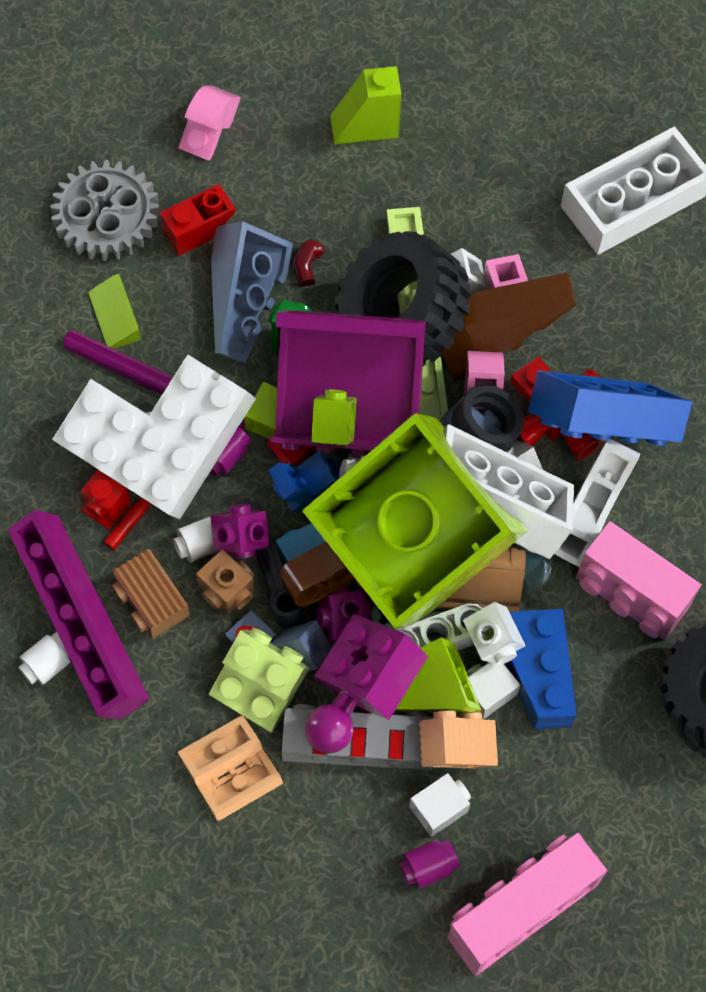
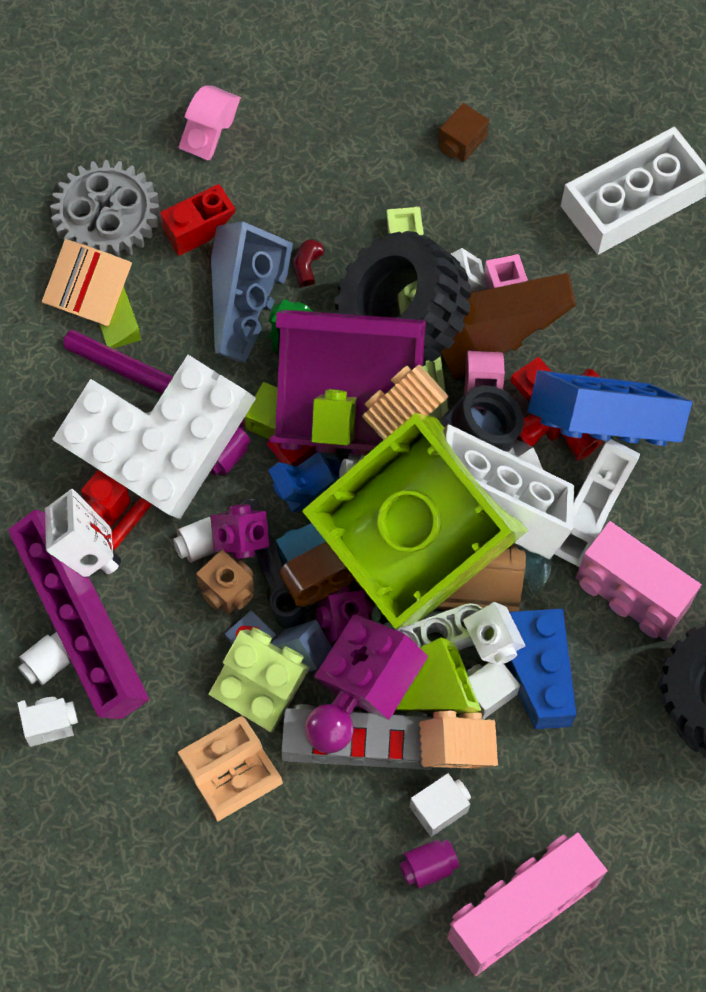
medium nougat brick [111,549,190,638] -> none
lime slope [330,66,401,144] -> none
none -> white brick [17,697,78,747]
none -> light nougat slope [42,239,132,326]
none -> white torso [45,489,121,577]
none -> light nougat brick [362,365,448,440]
none -> reddish brown brick [438,103,490,162]

